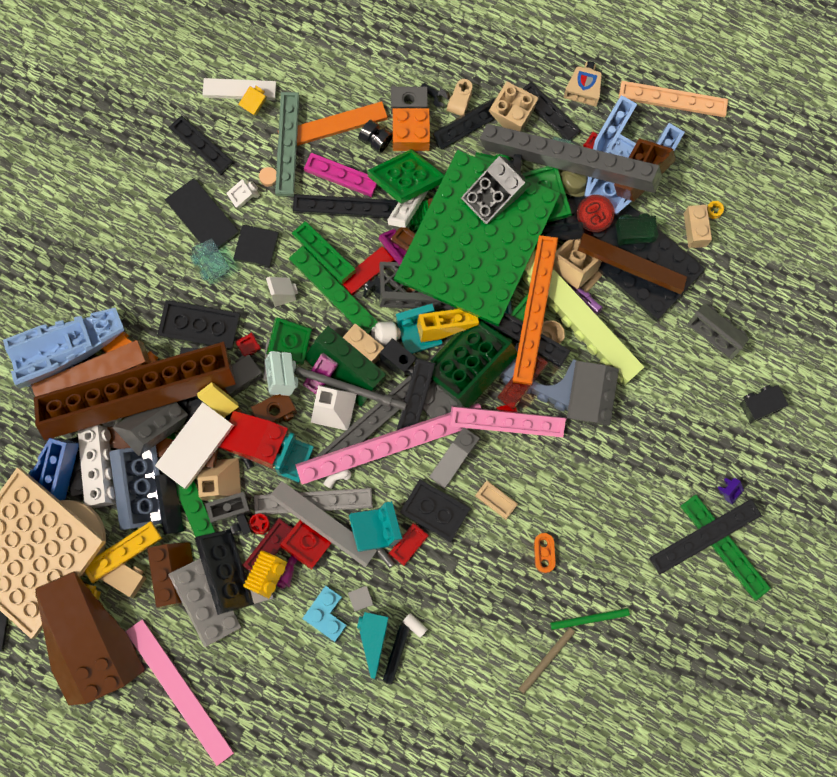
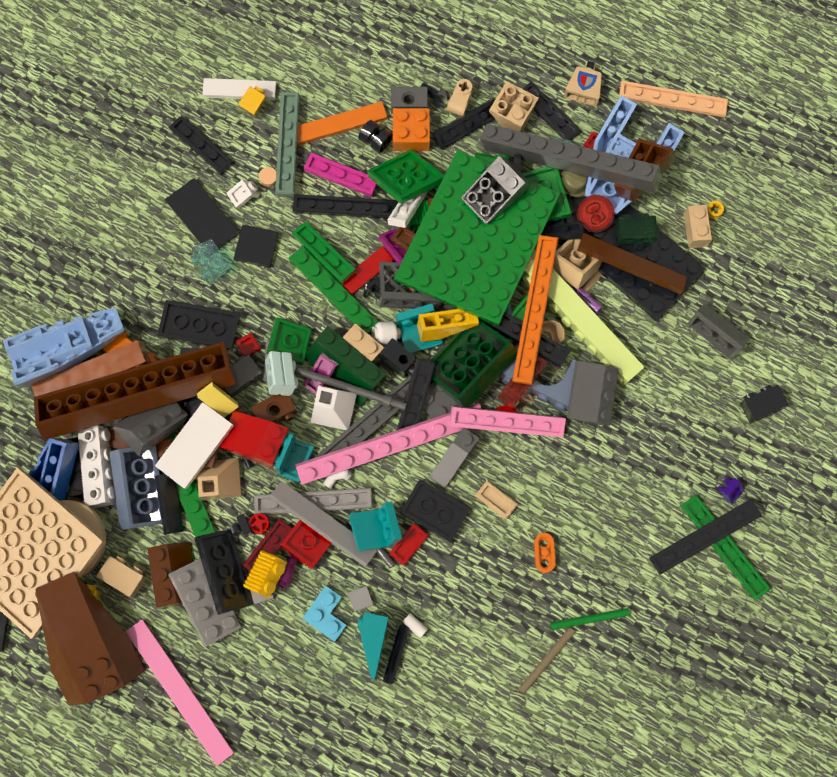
yellow tile [85,521,162,583] -> none
dark grey brick [205,492,252,526] -> none
white slope [266,277,298,307] -> none

